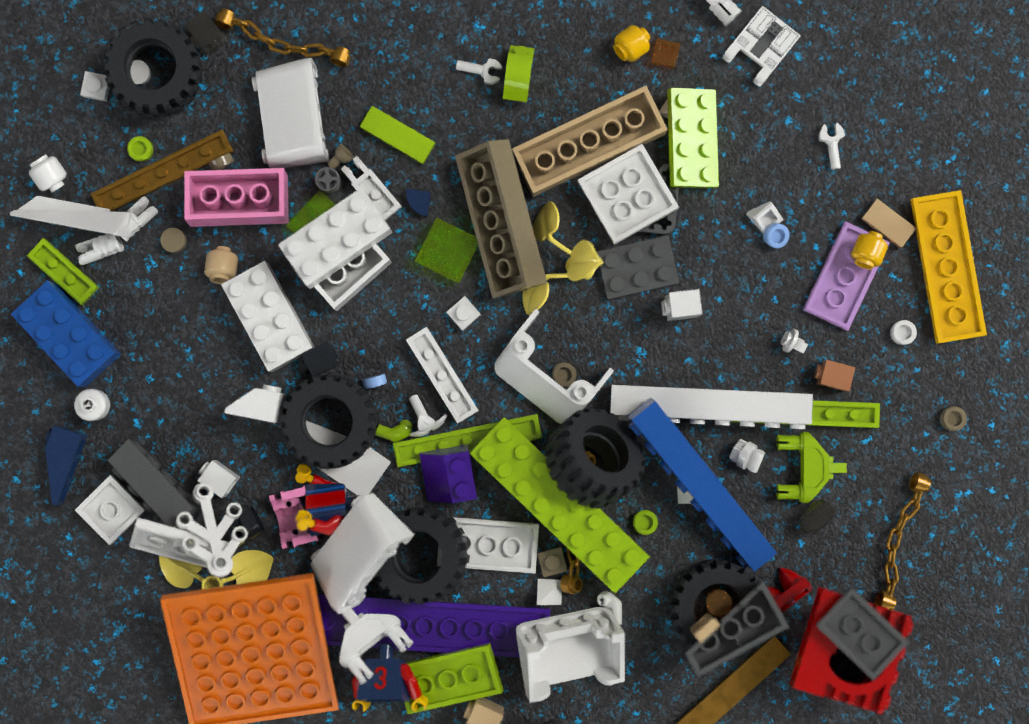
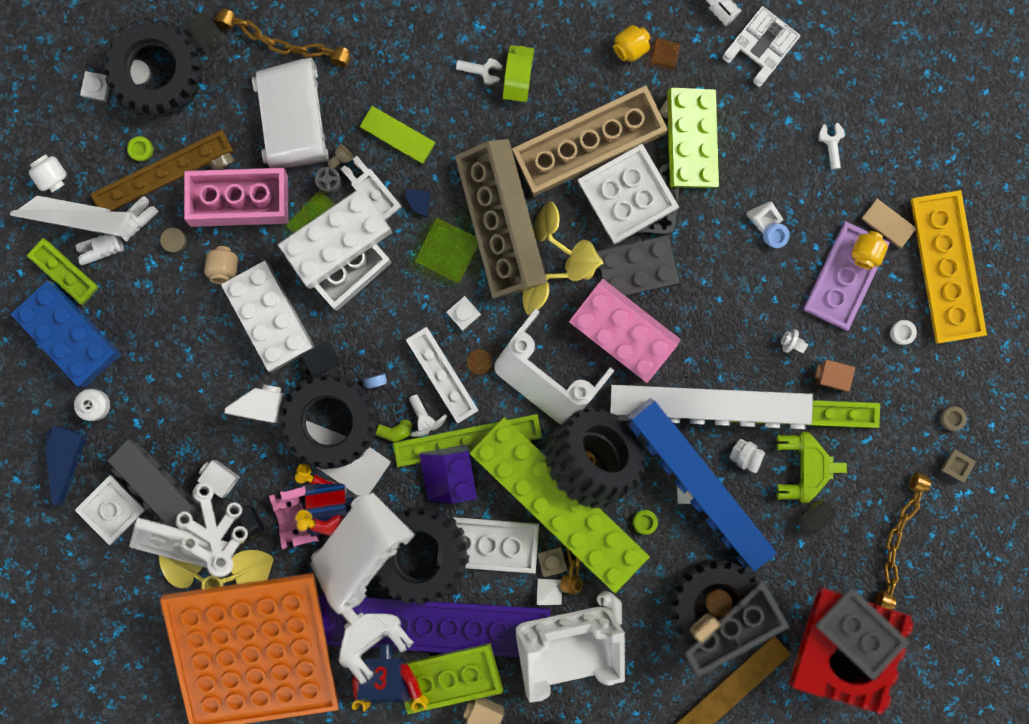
dark tan tile [552,363,576,387] -> none
white piece [661,289,702,321] -> none
red tile [767,567,812,613] -> none
none -> clear orange tile [467,350,492,374]
none -> bright pink brick [569,279,681,383]
none -> dark tan plate [940,449,976,483]

